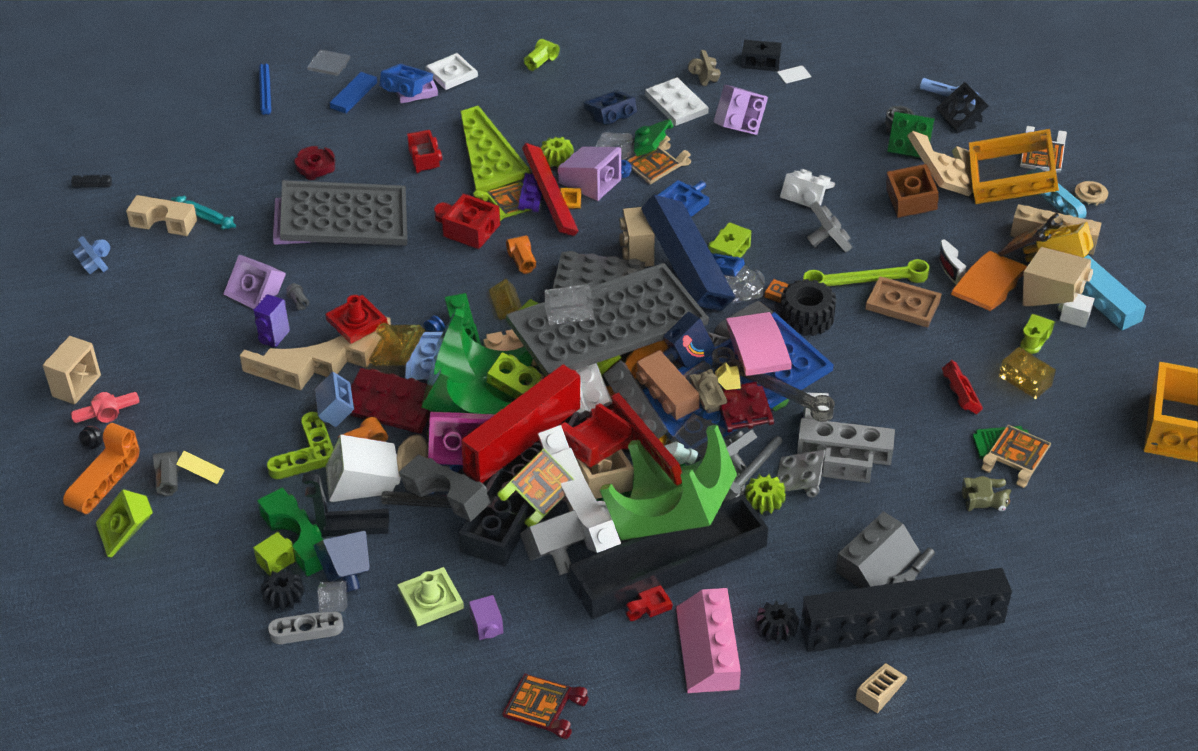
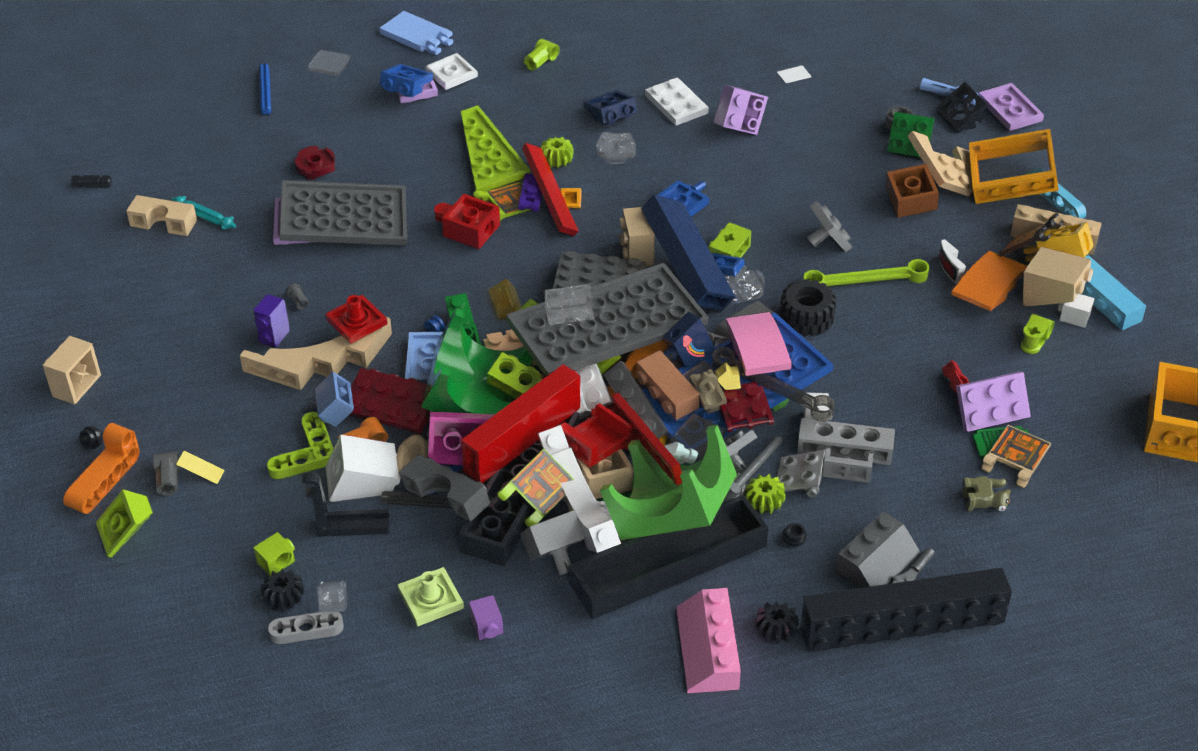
coral axle [71,392,139,423] -> none
medium blue hips [73,236,110,274] -> none
lavender slope [224,255,286,309] -> none
green arch [257,487,324,577] -> none
torso [313,531,370,593] -> none
blue tile [330,72,377,113] -> none
clear yellow plate [369,323,425,366] -> none
red window [407,130,442,173] -> none
flag [503,674,589,739] -> none
orange piece [506,235,536,274] -> none
lavender slope [558,147,621,201] -> none
blue plate [621,160,632,178] -> none
red plate [626,585,673,621] -> none
flag [627,135,691,185] -> none
green wing [634,118,673,157] -> none
dark tan hips [688,50,721,86] -> none
black brick [741,40,782,71] -> none
orange tile [765,279,789,303] -> none
white bracket [780,169,835,207] -> none
tan slope [856,663,907,713] -> none
medium nougat plate [865,276,942,327] -> none
clear yellow brick [999,347,1056,399] -> none
flag [1020,126,1067,173] -> none
tan gear [1075,181,1108,206] -> none
none -> light blue tile [380,11,453,55]
none -> black plate [782,523,807,546]
none -> lavender plate [956,371,1031,432]
none -> lavender plate [979,83,1044,131]

